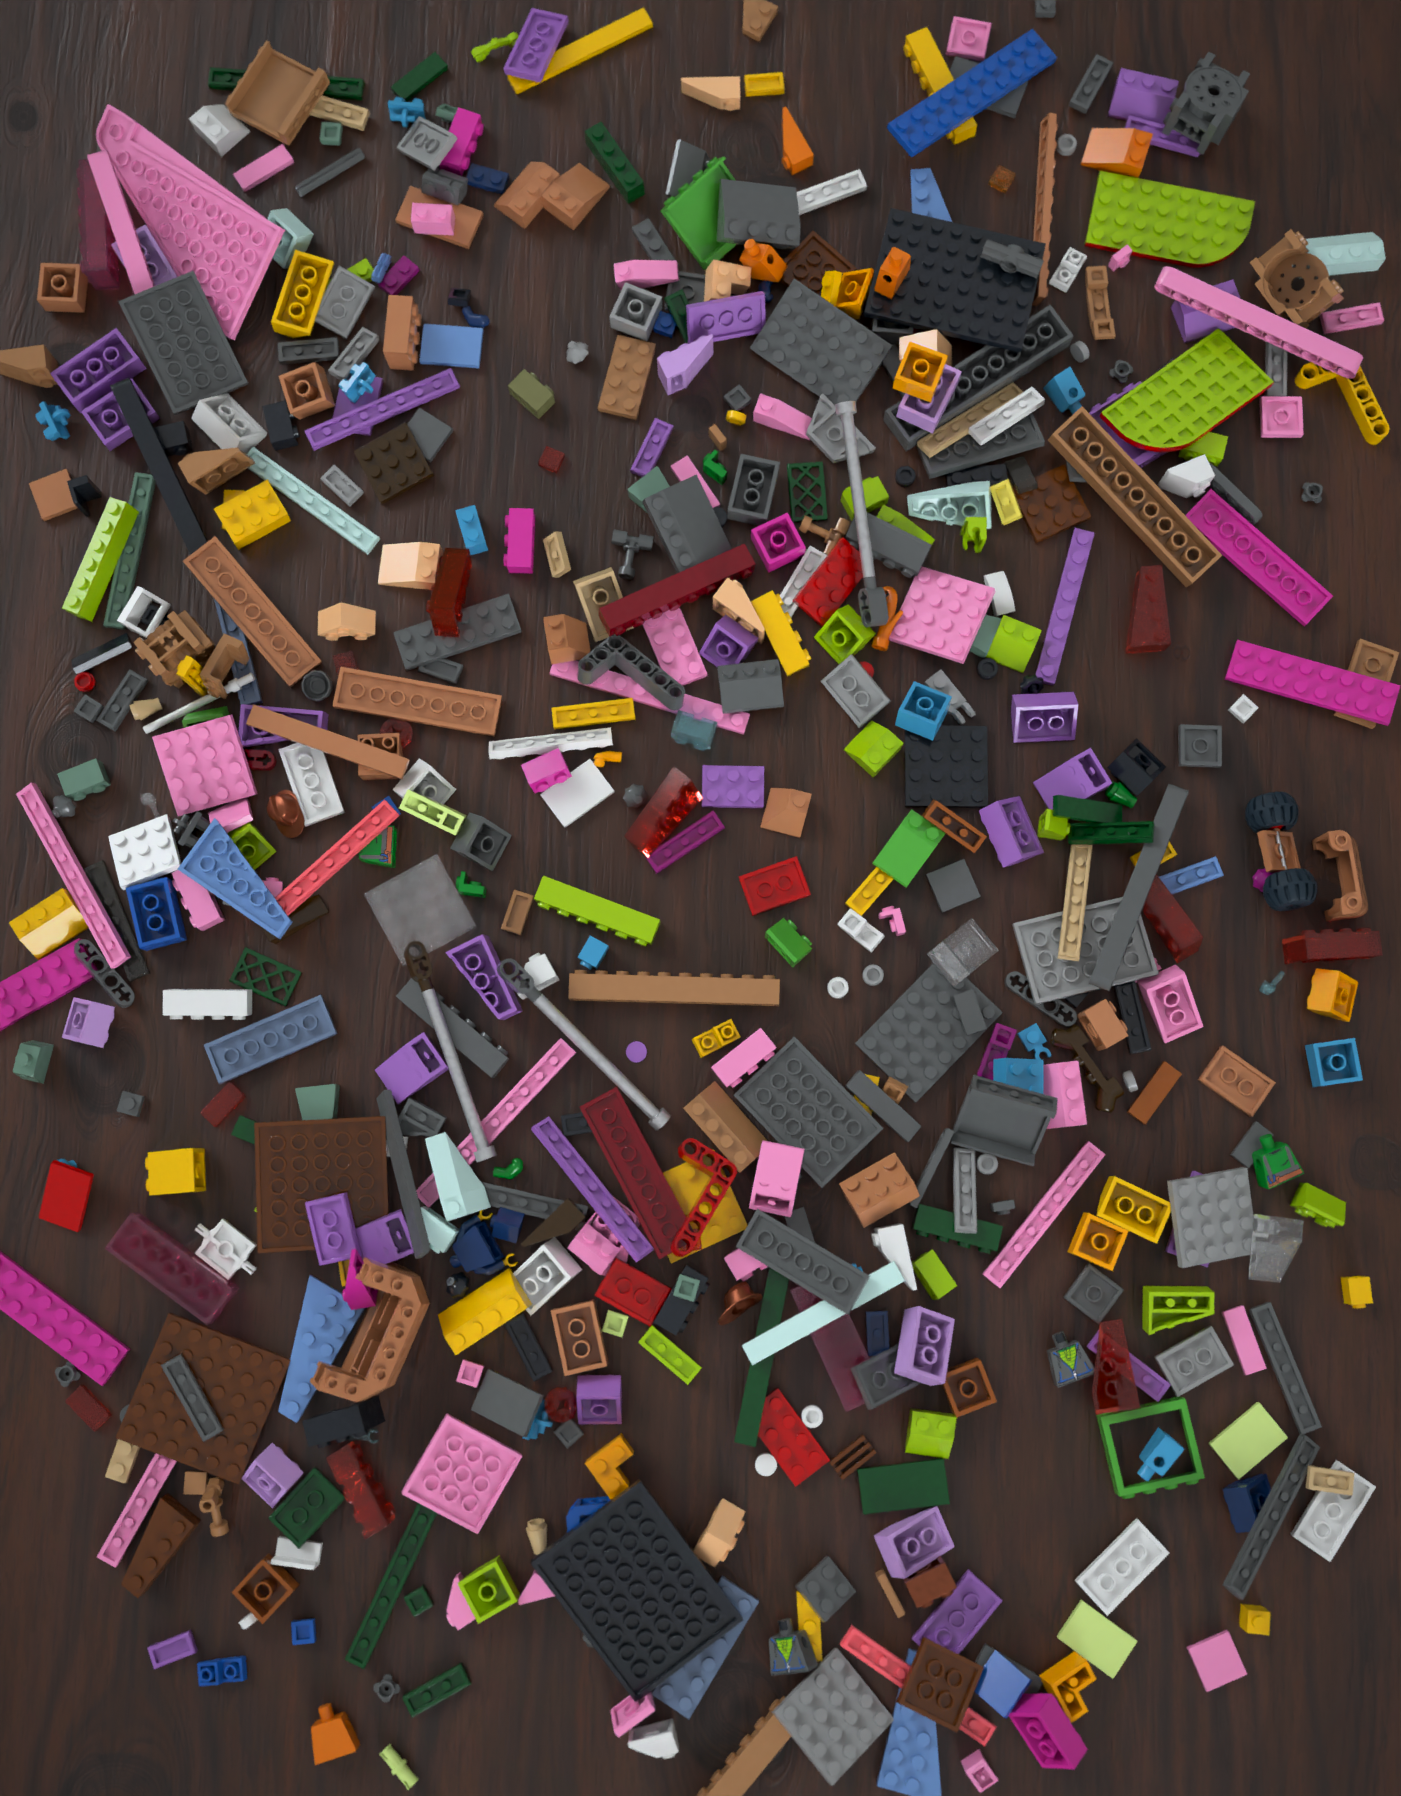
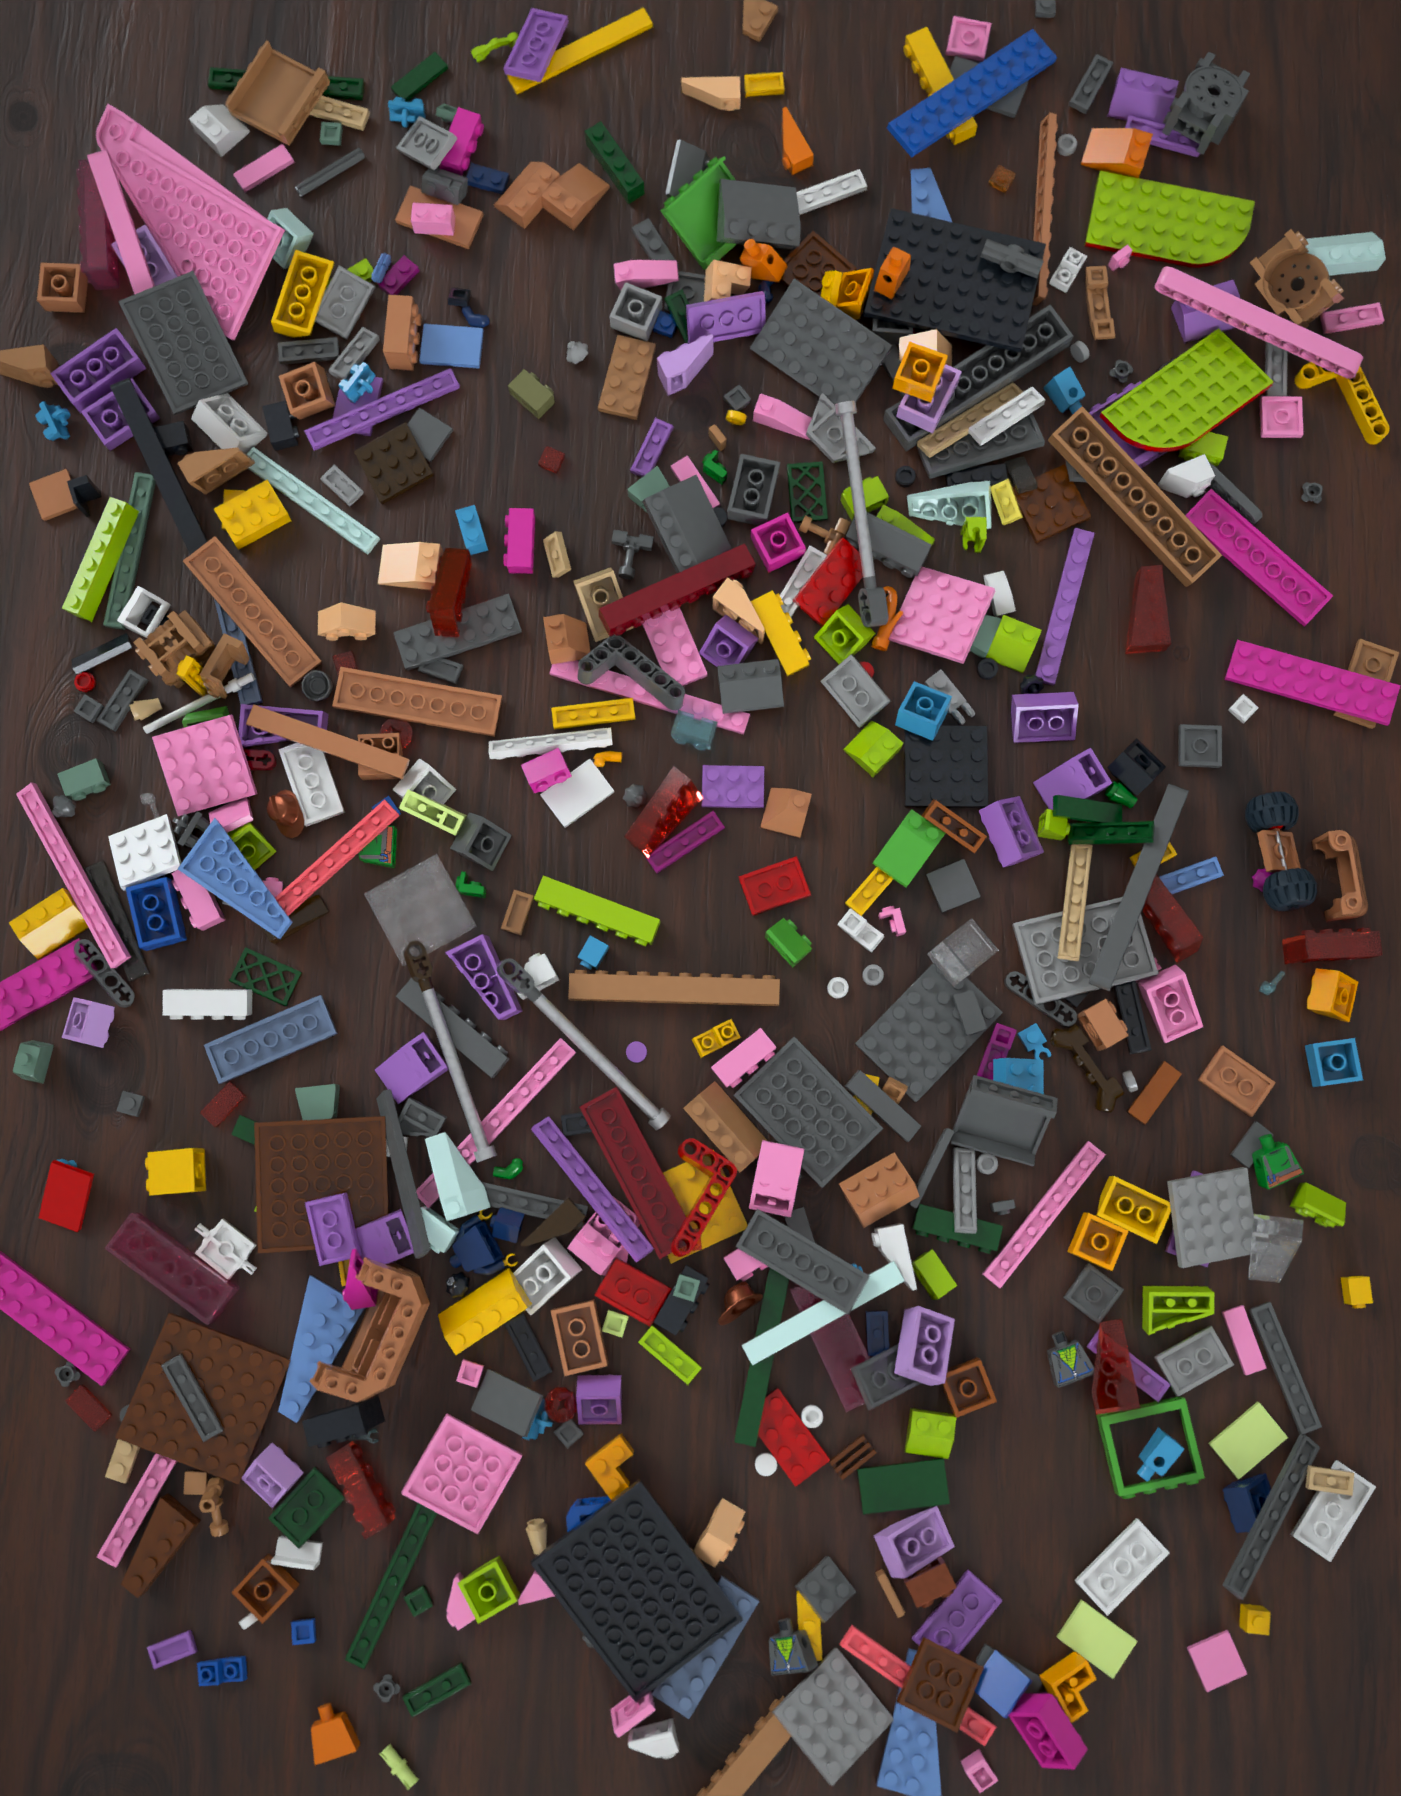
bright pink slope [1043,1061,1087,1129] -> none

